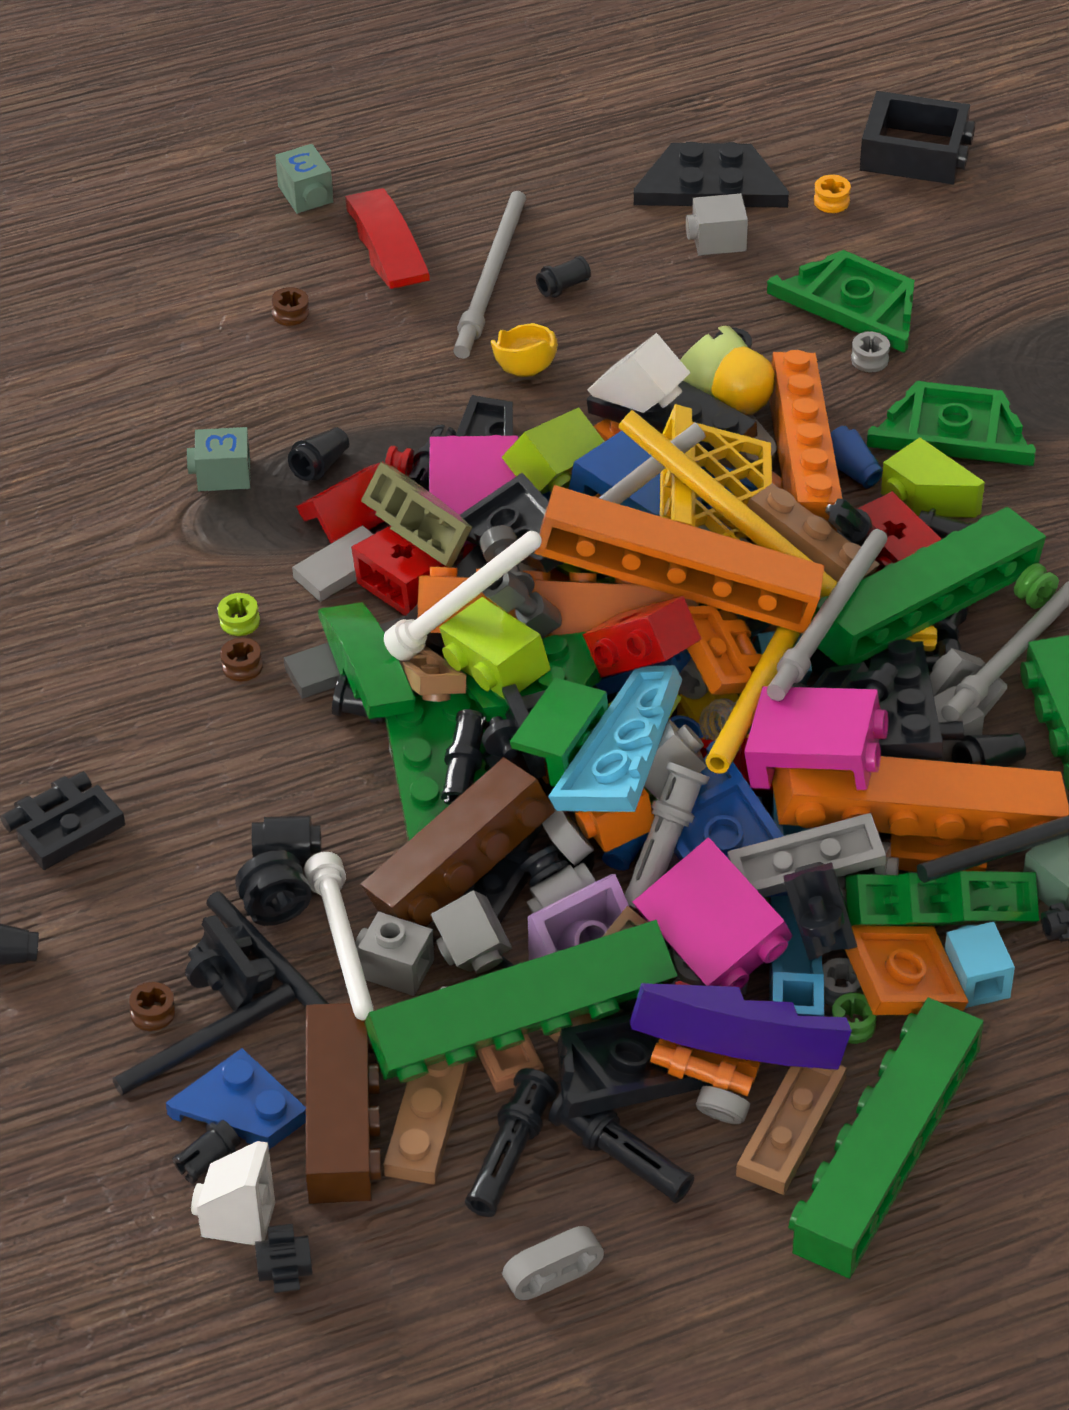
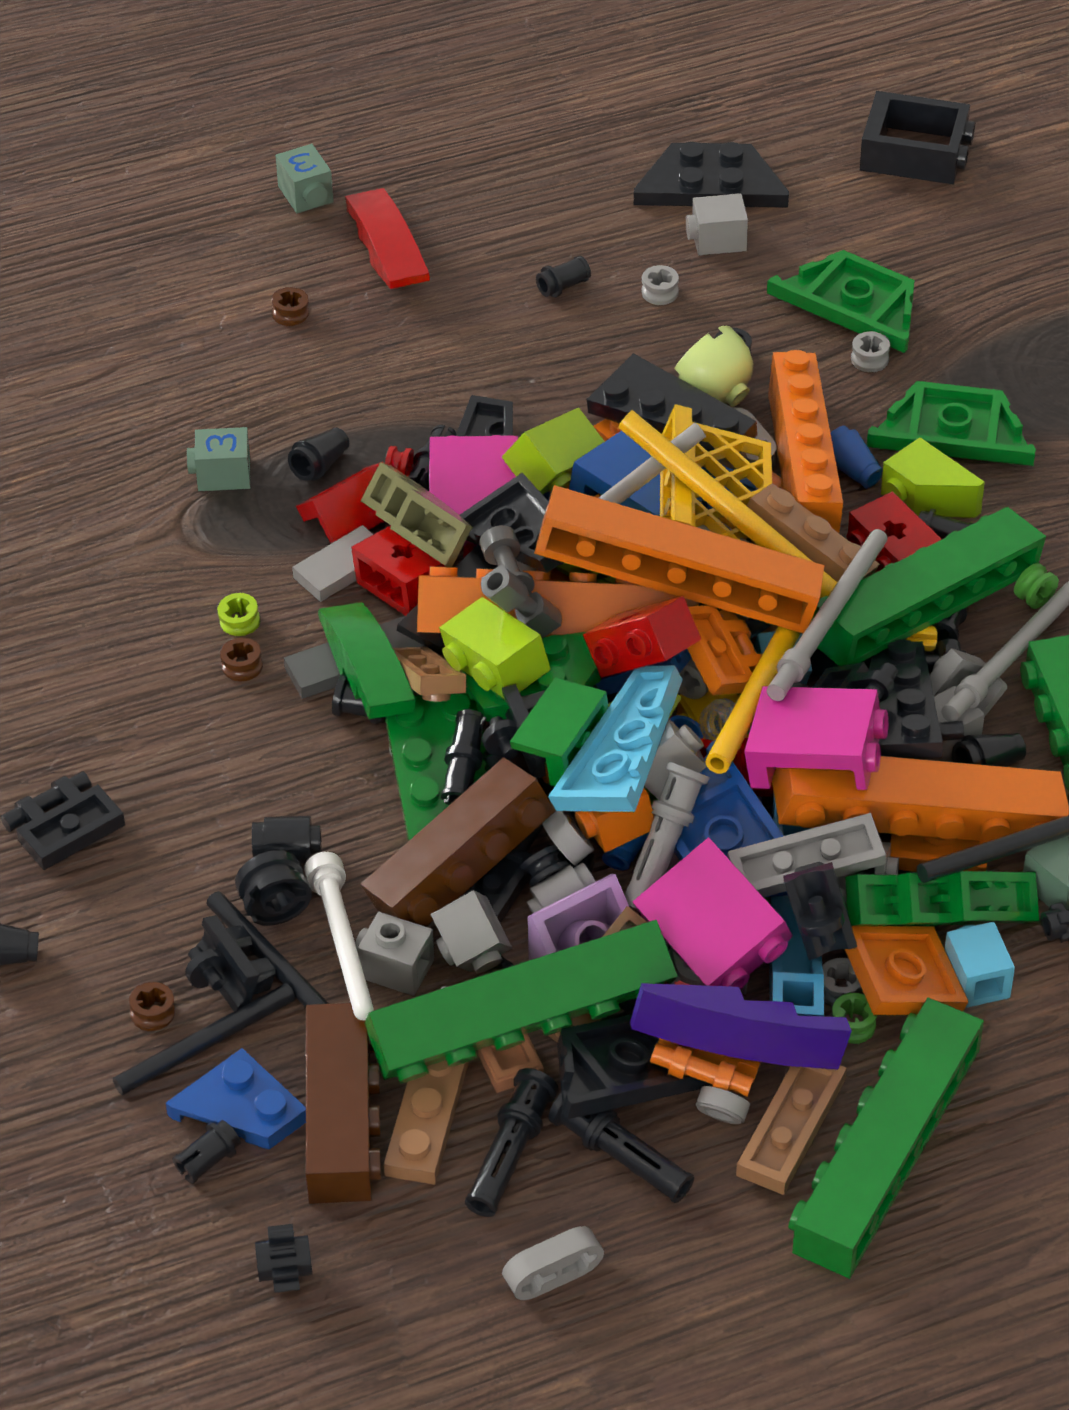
white slope [191,1141,275,1245] -> none
white piece [384,531,542,661] -> none
light grey bar [453,191,526,359] -> none
yellow hair [491,323,558,377] -> none
white slope [587,333,690,413] -> none
yellow hair [712,346,775,416] -> none
light orange bush [814,175,851,213] -> none
black axle [825,498,880,546] -> none
none -> light grey bush [642,265,679,305]

